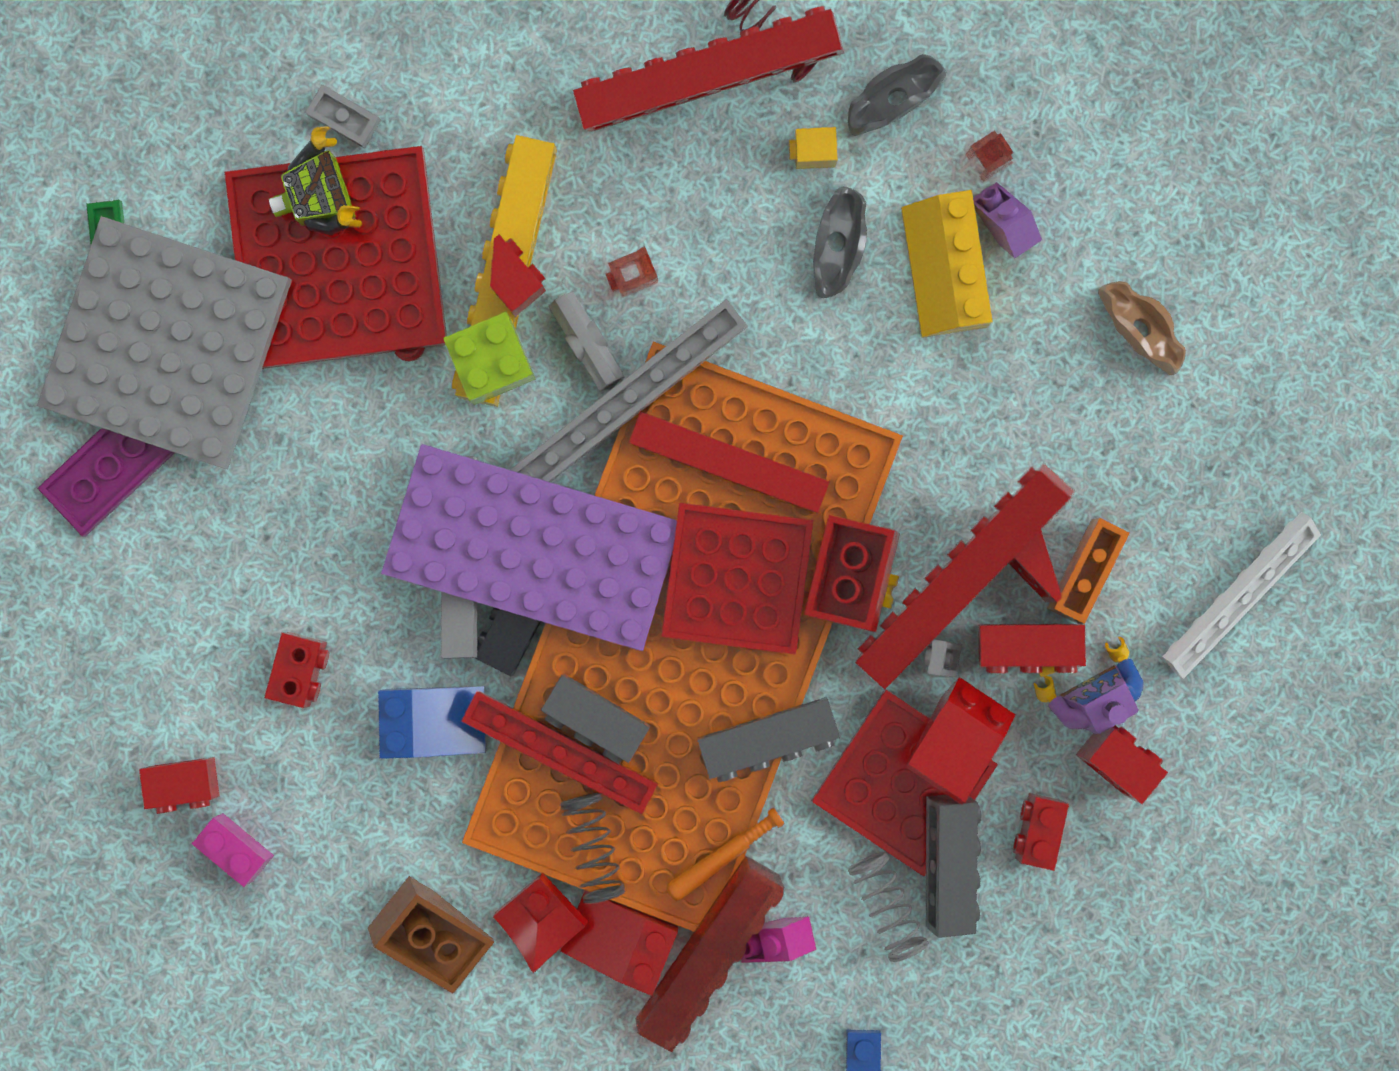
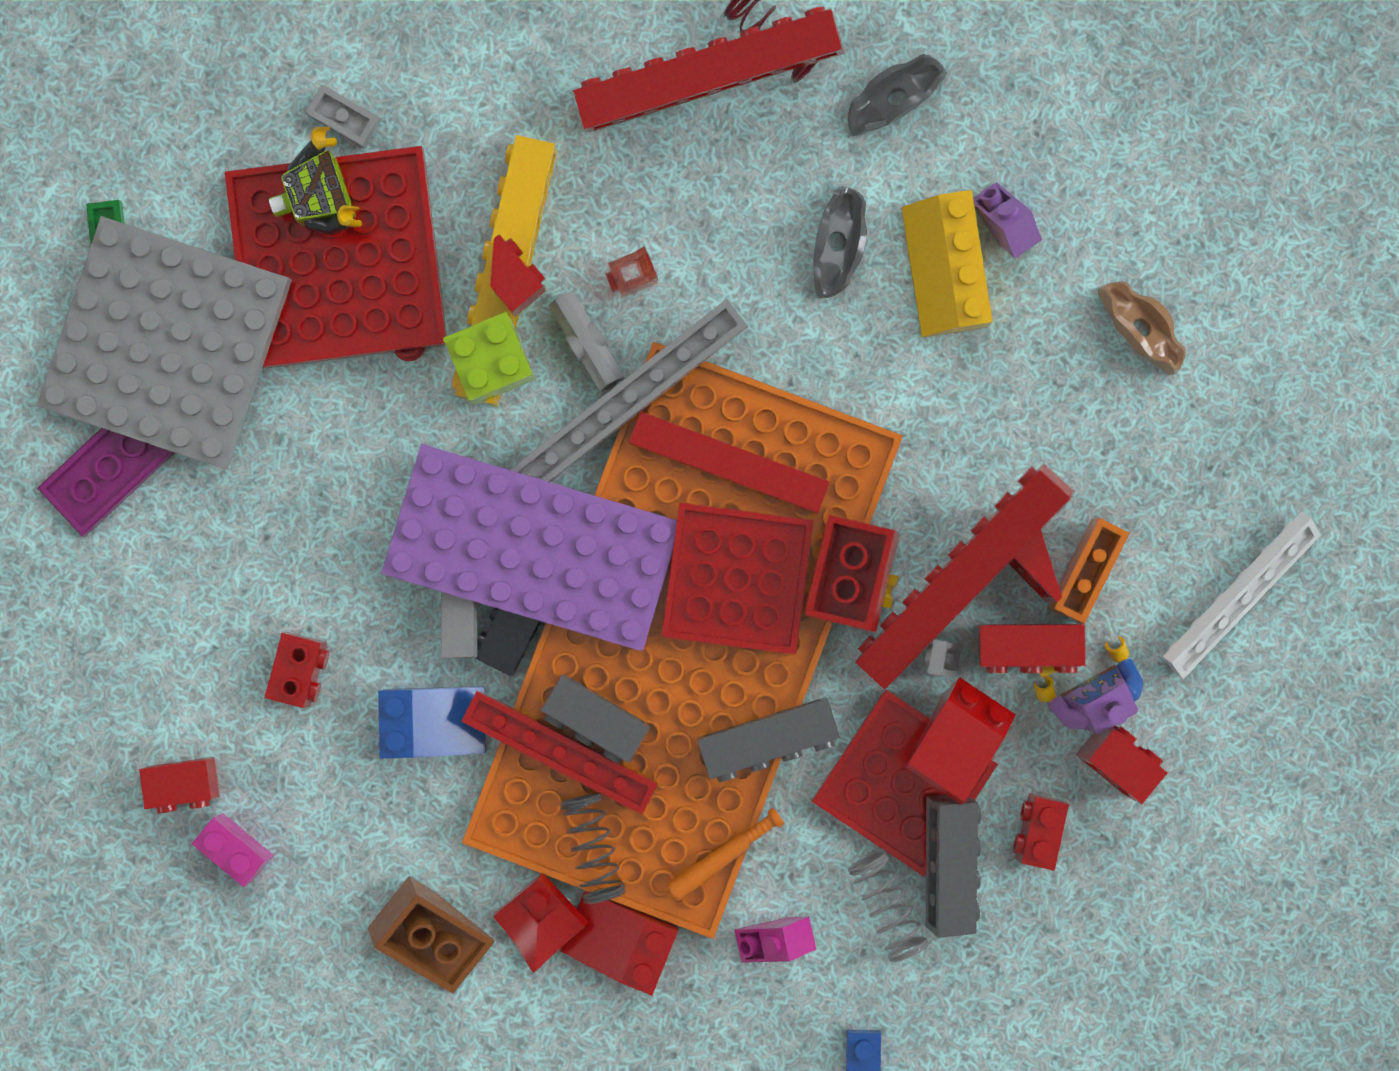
clear red brick [635,855,784,1053] -> none
yellow brick [789,127,838,169] -> none
clear red window [965,130,1014,182] -> none

